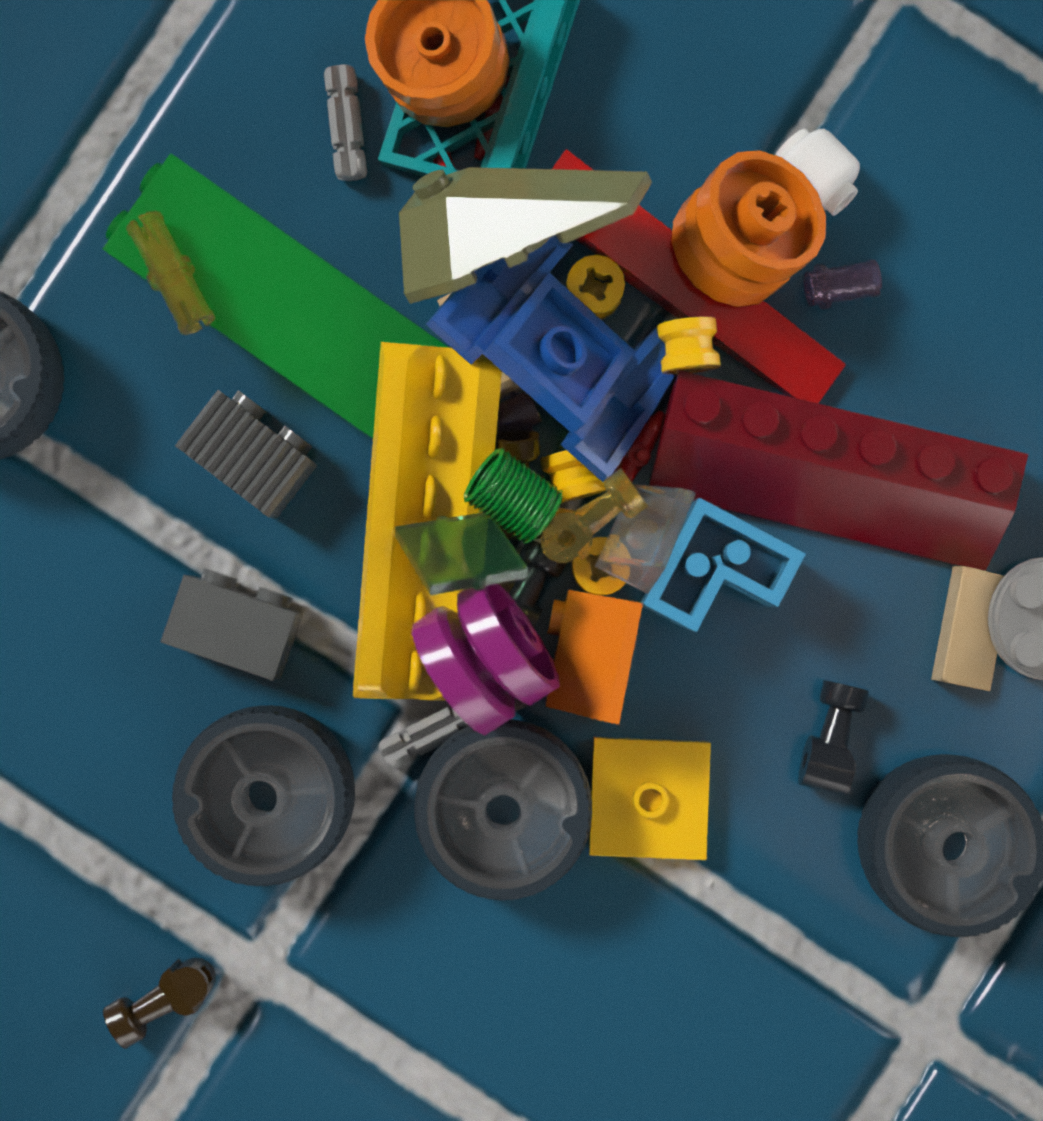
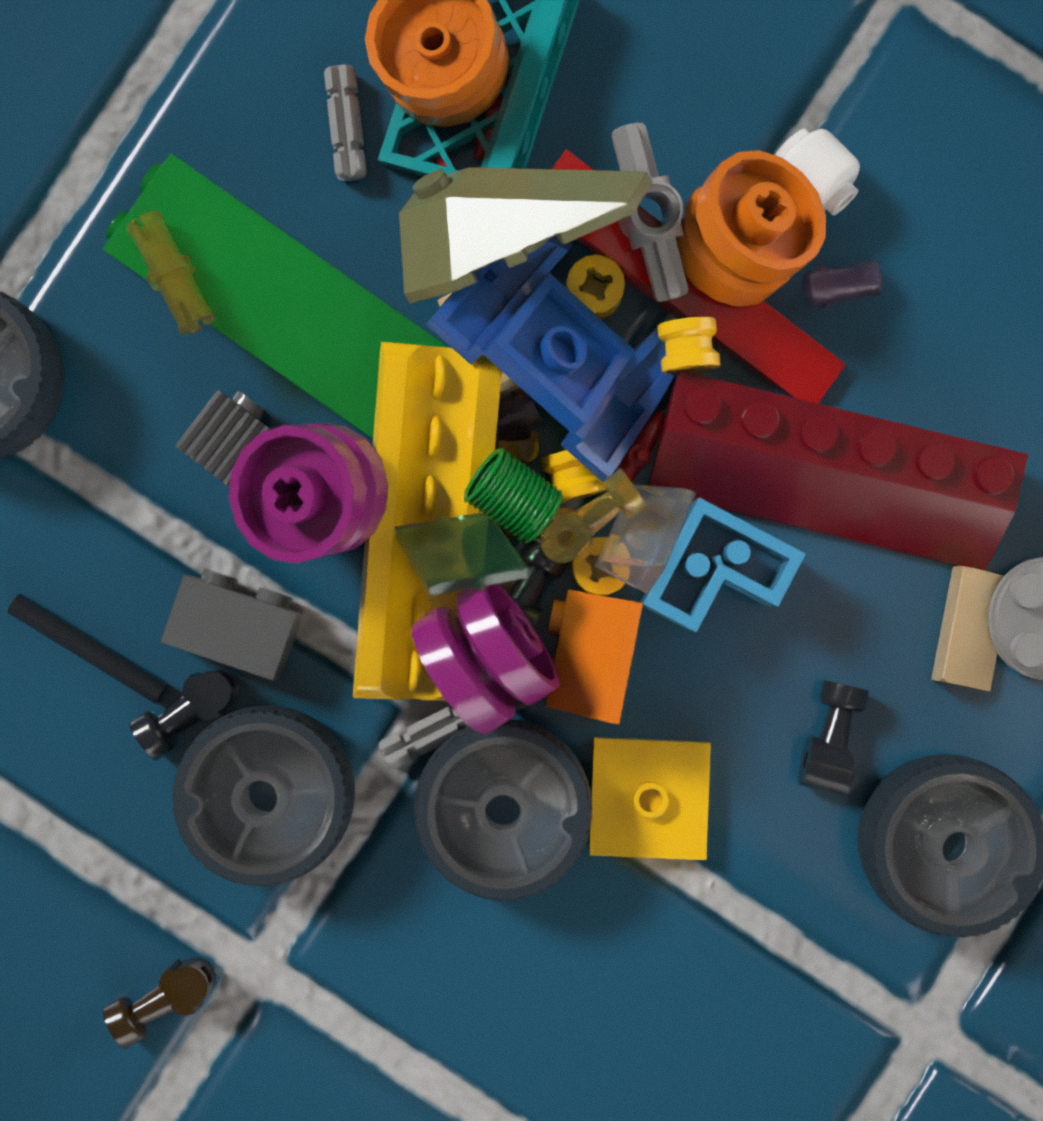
none -> black bar [7,594,169,704]
none -> black leg [129,670,239,761]
none -> magenta wheel [229,423,389,563]
none -> light grey axle [611,123,688,302]

